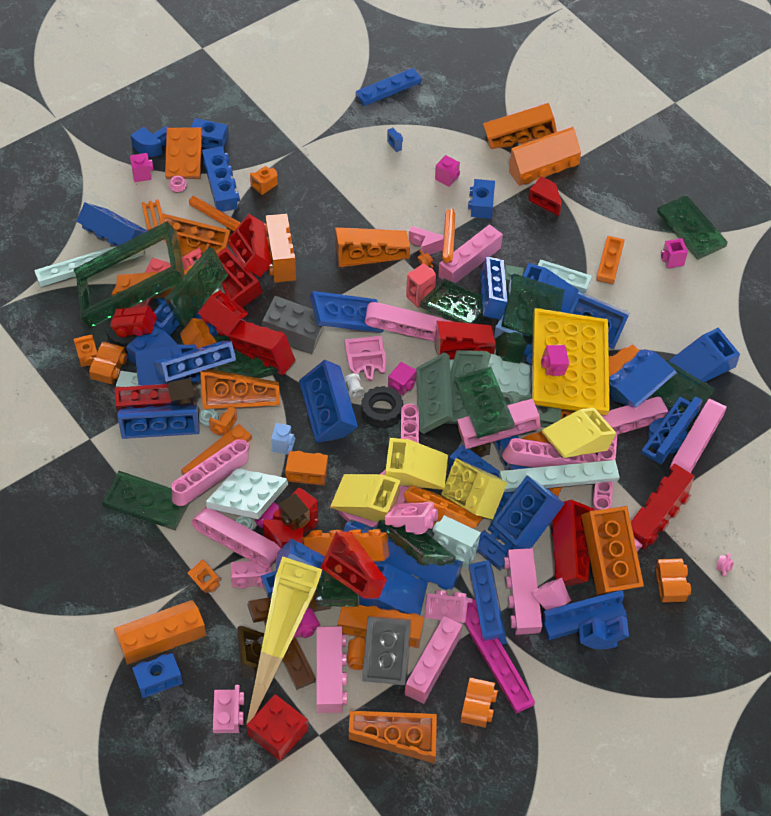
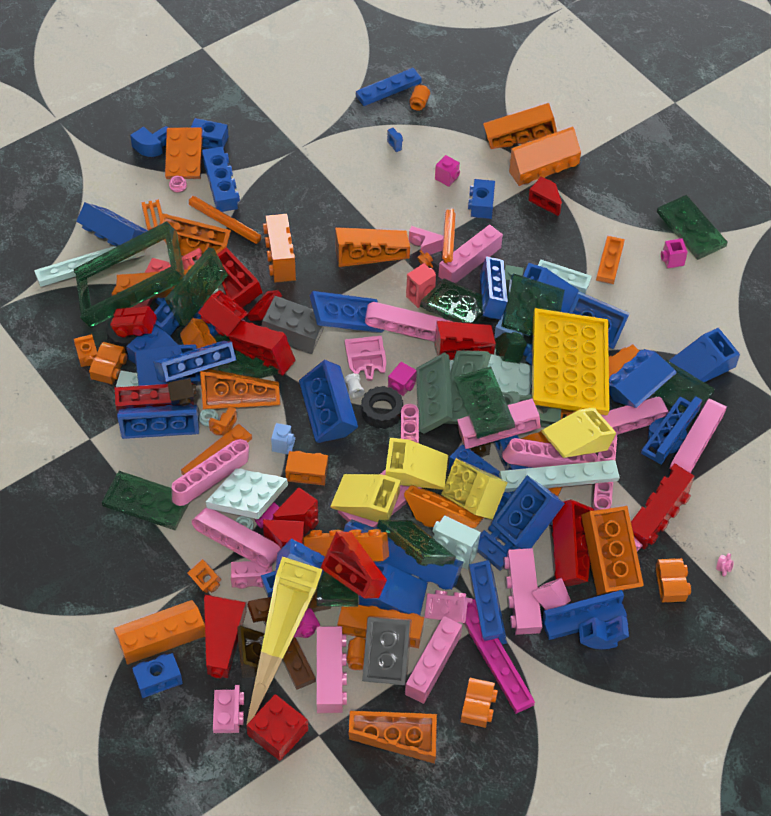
dark pink brick [130,153,153,182] -> none
red wedge [228,214,272,277] -> none
orange brick [250,166,278,195] -> none
dark brown brick [278,493,310,531] -> none
bright pink plate [385,502,438,534] -> none
dark pink brick [541,345,569,376] -> none
none -> red slope [204,595,247,678]
none -> red plate [247,290,282,321]
none -> orange brick [410,85,430,111]

